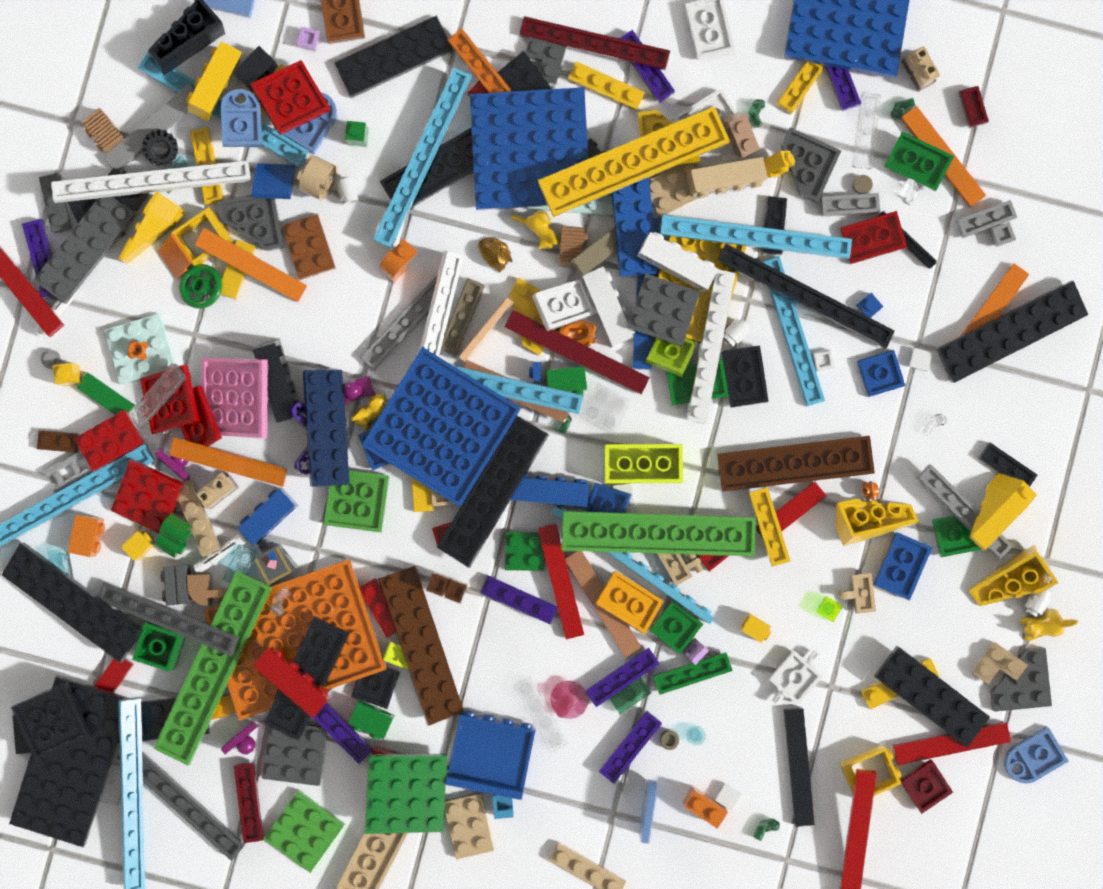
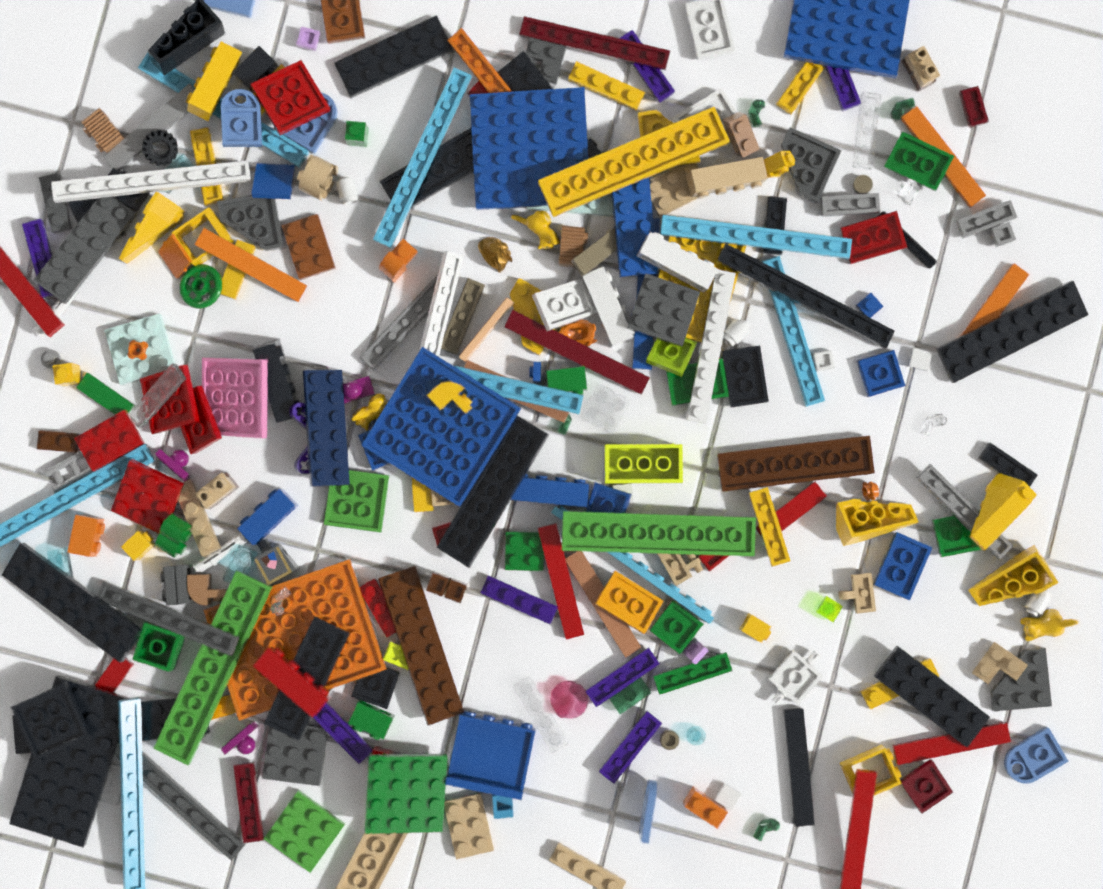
orange tile [170,437,288,487] -> none
none -> yellow brick [427,382,473,413]

